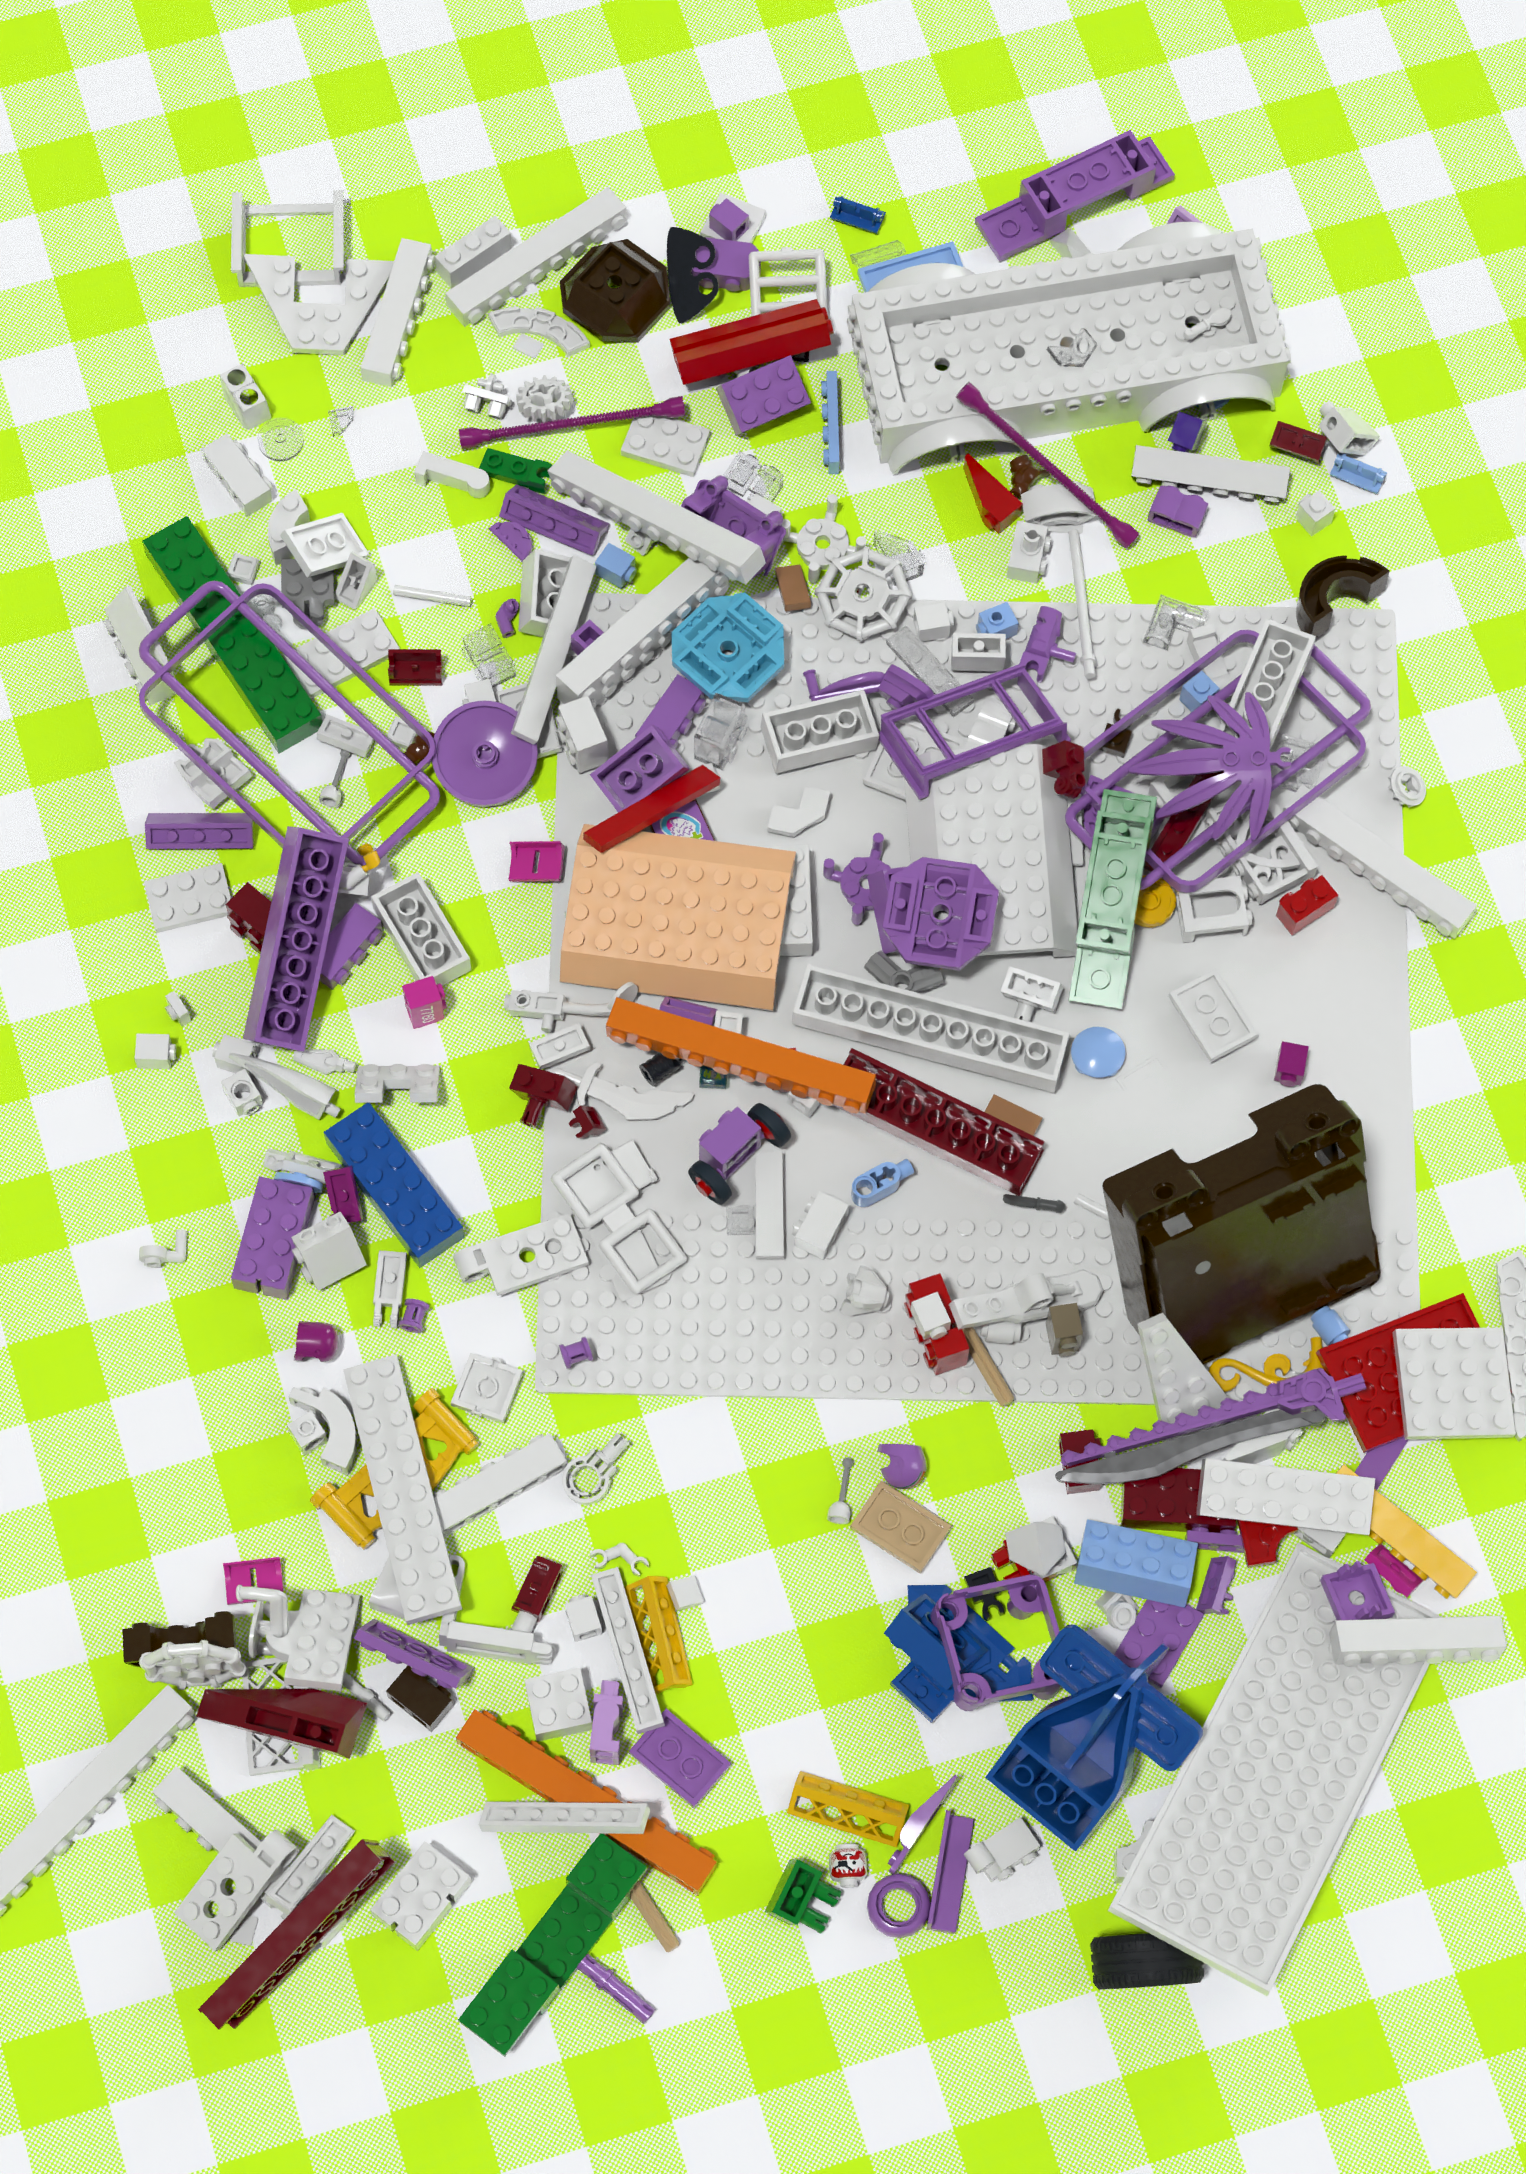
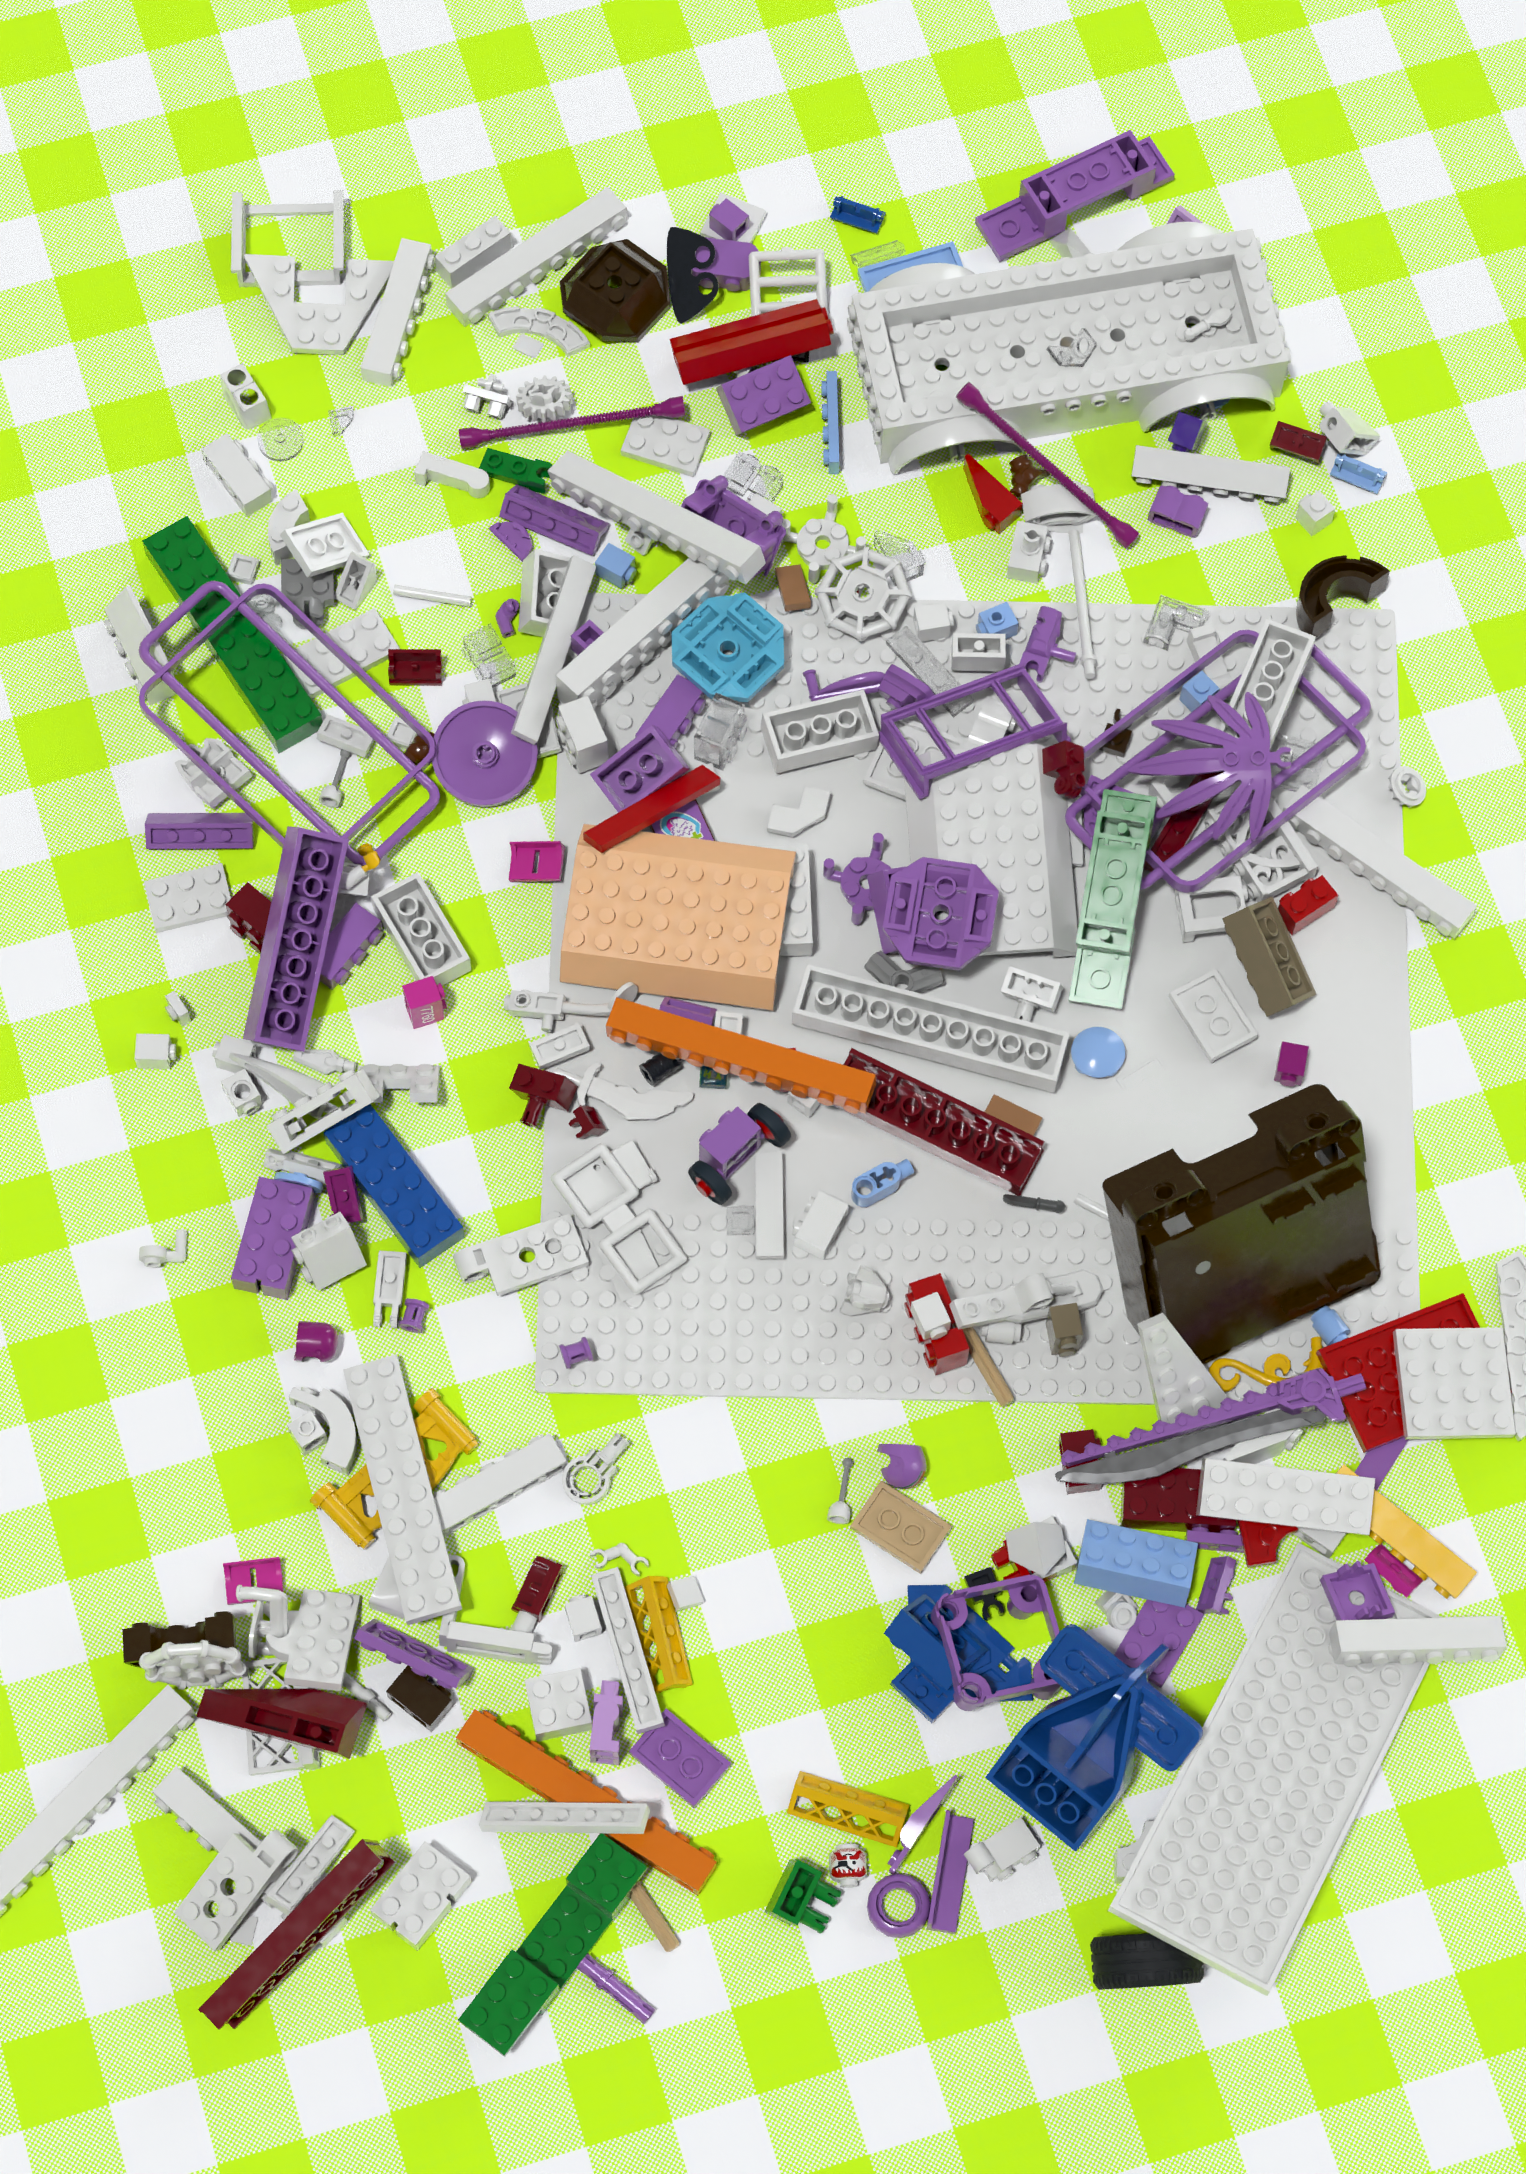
white plate [451,1352,523,1424] -> none
yellow tile [1135,875,1176,928] -> none
none -> white brick [266,1068,380,1154]
none -> dark tan slope [1222,897,1316,1017]

